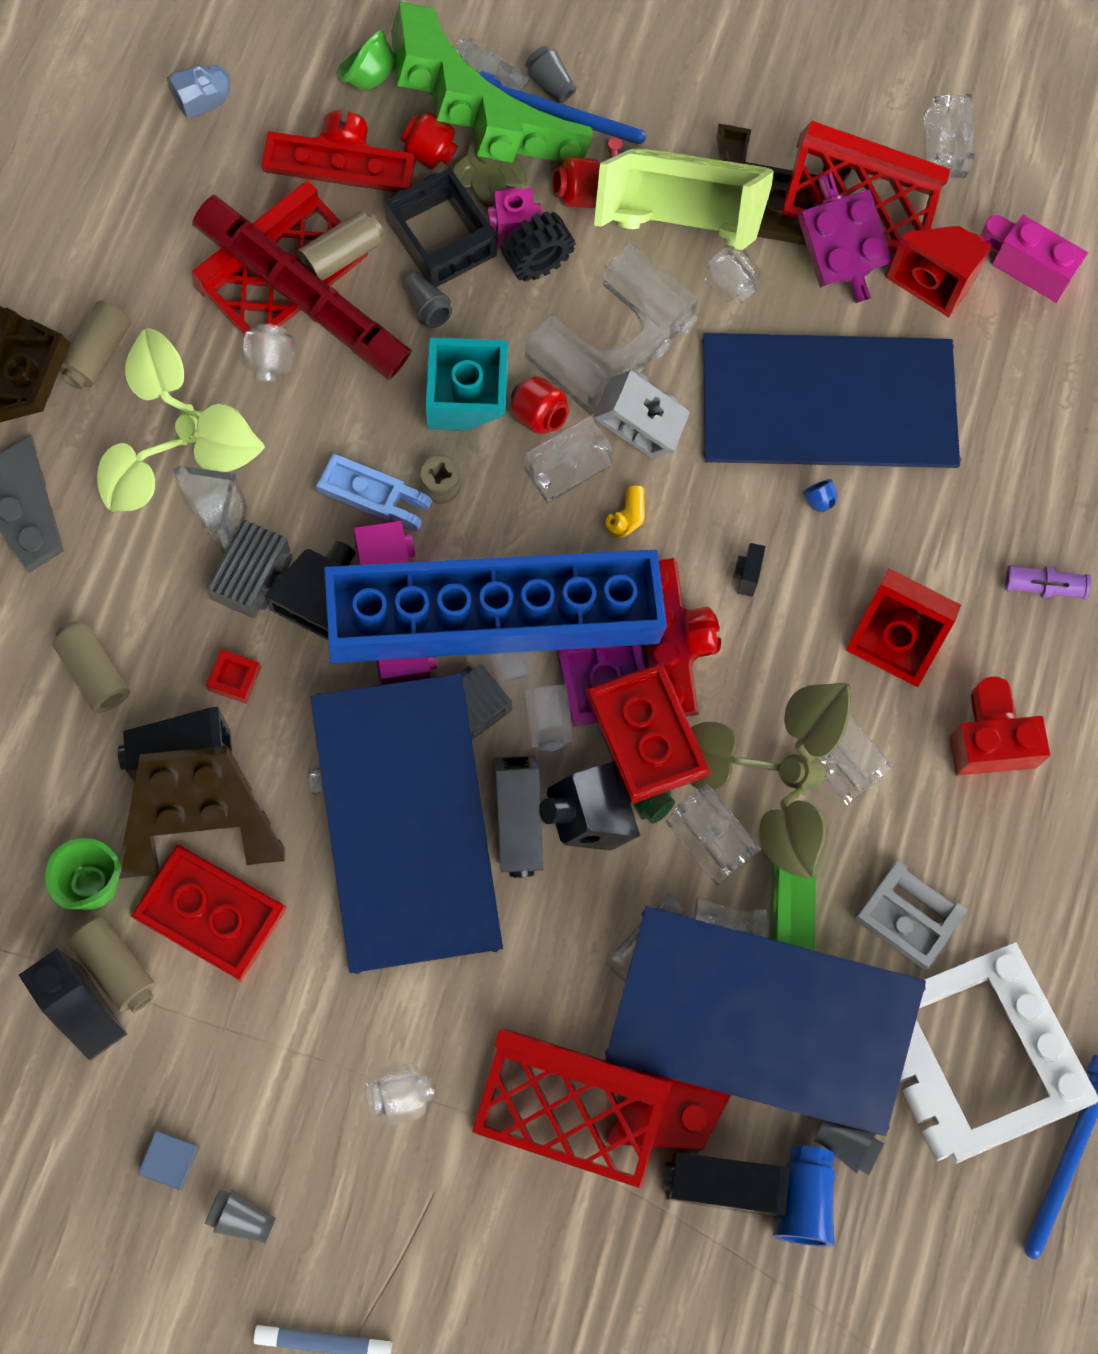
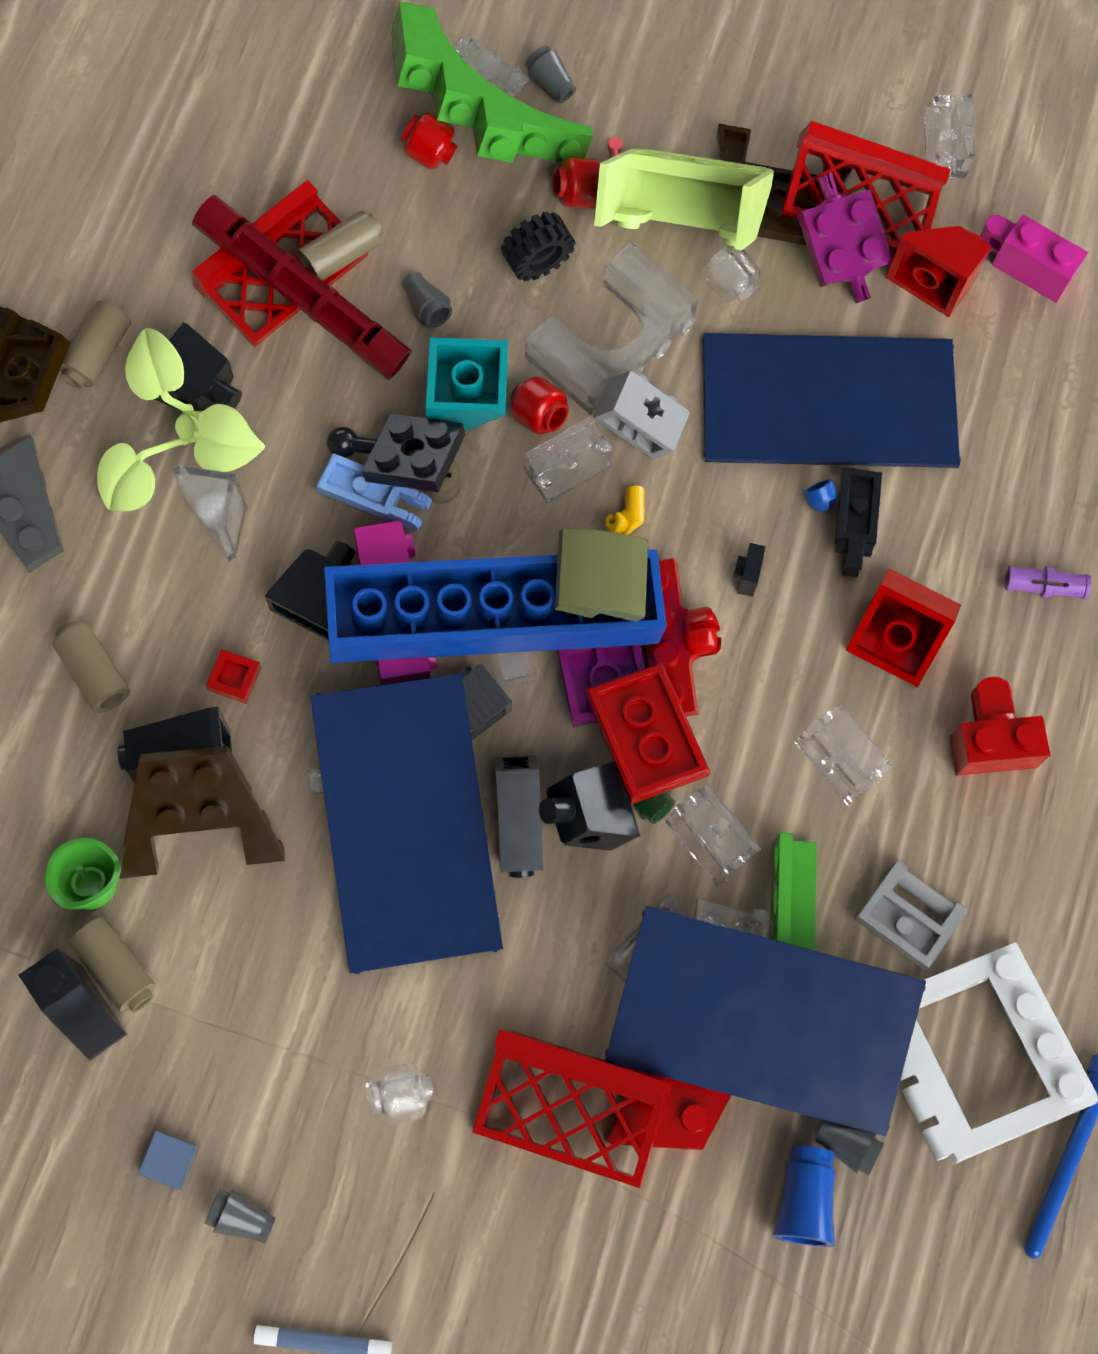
red tile [130,844,287,982] -> none
sand blue rock [167,65,231,118] -> none
dark grey brick [206,520,292,619] -> none
clear head [242,323,295,382] -> none
red plate [261,110,416,192] -> none
bright green helmet [336,30,395,91] -> none
black window [385,168,497,287] -> none
olive plate [453,140,527,208] -> none
blue piece [480,70,646,144] -> none
dark pink brick [488,187,542,249] -> none
clear brick [524,684,573,751] -> none
black slope [661,1153,791,1217] -> none
olive plant [690,683,851,878] -> none
none -> black torso [154,322,242,411]
none -> black plate [327,414,466,492]
none -> olive slope [555,529,648,622]
none -> black hinge [834,467,882,578]

